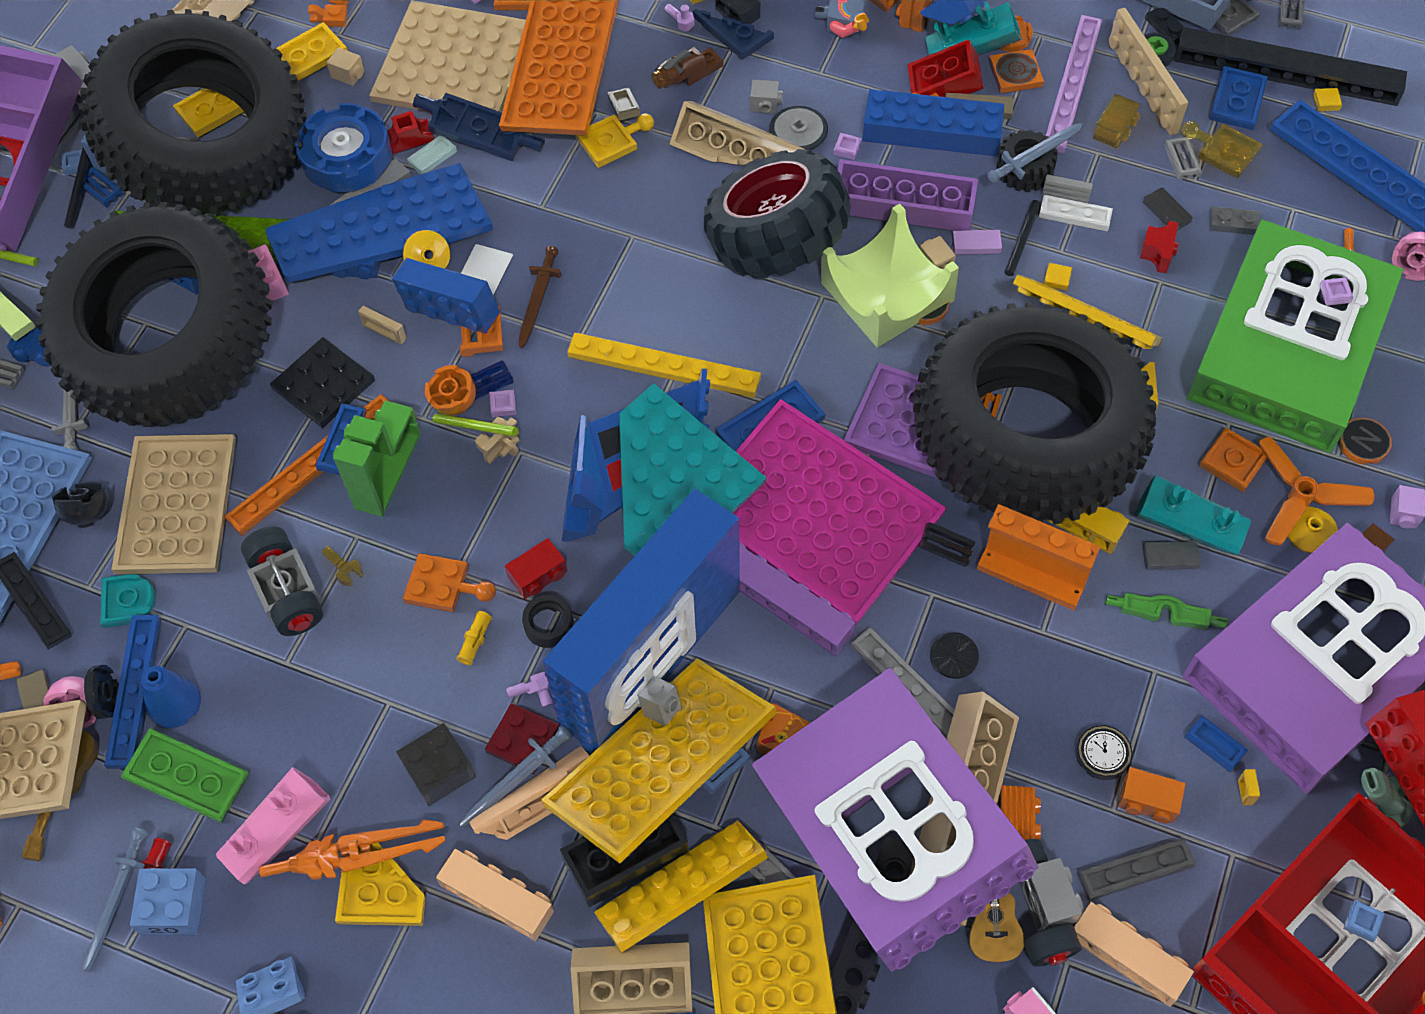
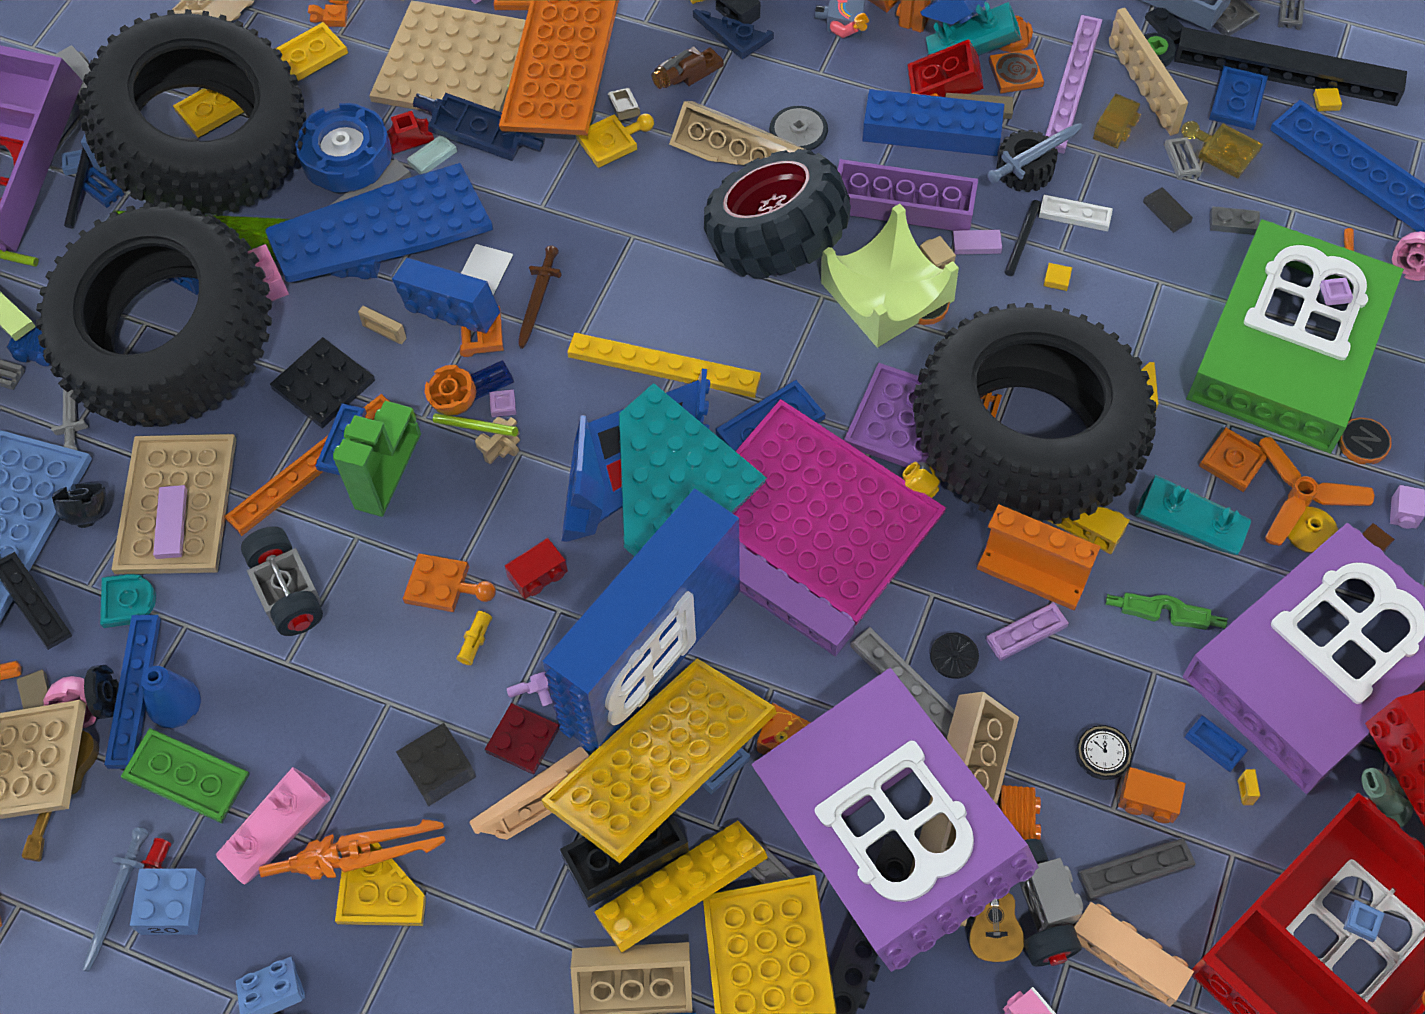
clear yellow bar [322,546,363,586] -> none
tan brick [326,47,365,86] -> none
yellow dish [403,230,450,269] -> none
light nougat brick [436,849,554,942] -> none
sand blue sword [460,726,572,827] -> none
black tyre [522,595,574,648] -> none
light grey brick [637,676,682,726] -> none
lavender piece [664,4,695,32] -> none
light grey brick [750,80,783,114] -> none
lavender tile [833,133,862,160] -> none
black tile [919,522,975,567] -> none
yellow plate [1013,275,1163,349] -> none
light grey tile [1042,175,1093,203] -> none
red brick [1140,221,1179,274] -> none
flat silver tile [1143,542,1201,569] -> none
none -> lavender tile [153,485,187,559]
none -> yellow head [902,462,940,498]
none -> lavender tile [986,602,1069,661]

